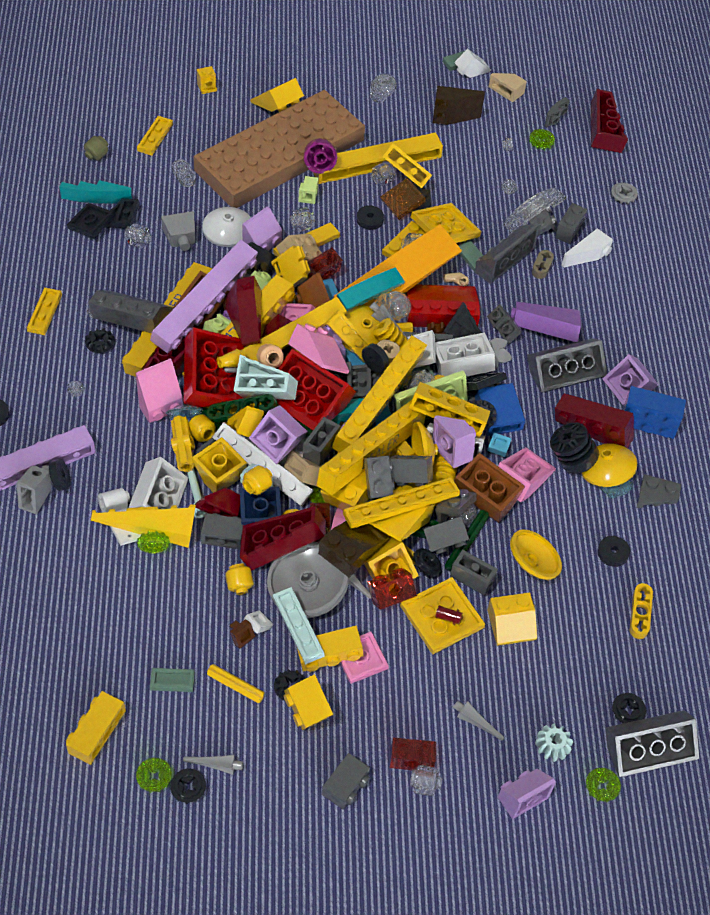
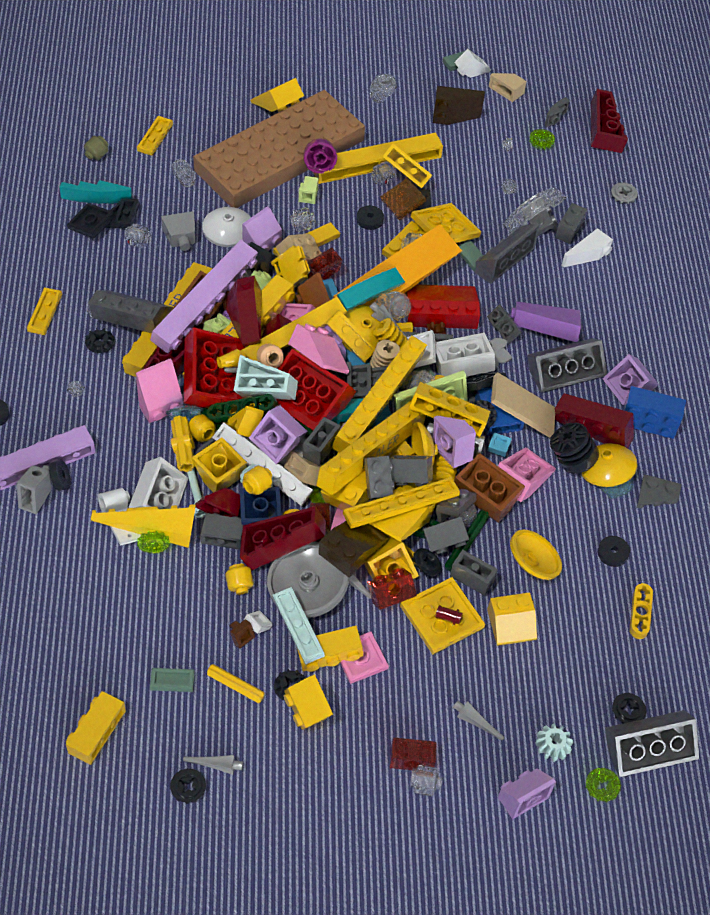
clear neon green gear [136,758,172,793] -> none
yellow brick [197,66,217,94] -> none
dark grey brick [322,753,370,810] -> none
black piece [362,343,389,373] -> none
tan arm [443,272,469,286] -> none
black wing [443,302,482,338] -> none
dark tan beam [532,250,554,279] -> none
none -> tan tile [491,372,555,438]

